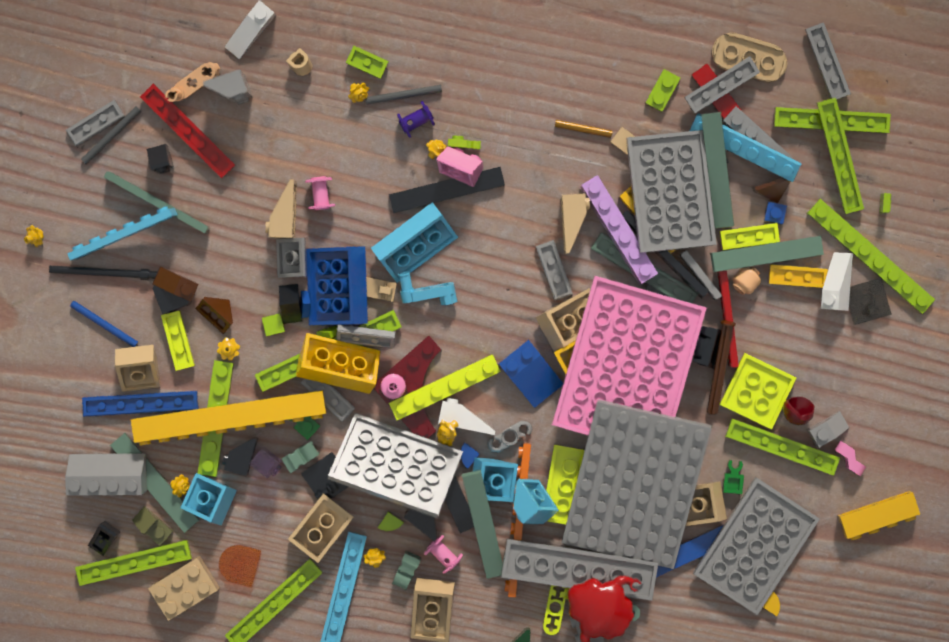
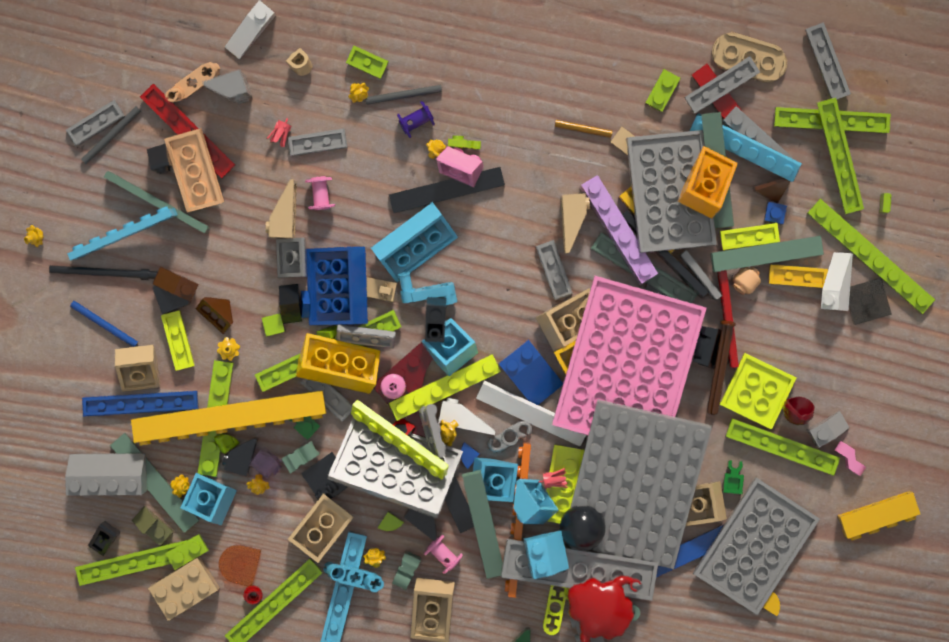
none -> light nougat plate [164,128,224,213]
none -> lime plate [165,534,209,570]
none -> lime tile [213,434,240,454]
none -> red plate [243,585,263,604]
none -> yellow plant [246,474,270,495]
none -> coral piece [266,118,292,147]
none -> light grey tile [288,129,348,156]
none -> medium azure beam [323,562,384,592]
none -> neon yellow plate [351,400,449,480]
none -> tile [392,418,415,436]
none -> light grey plate [419,404,446,458]
none -> medium azure slope [422,318,478,376]
none -> black slope [425,297,447,342]
none -> white tile [476,381,586,446]
none -> medium azure slope [523,531,569,579]
none -> coral piece [538,468,568,489]
none -> black piece [559,506,606,551]
none -> light orange slope [678,146,738,219]

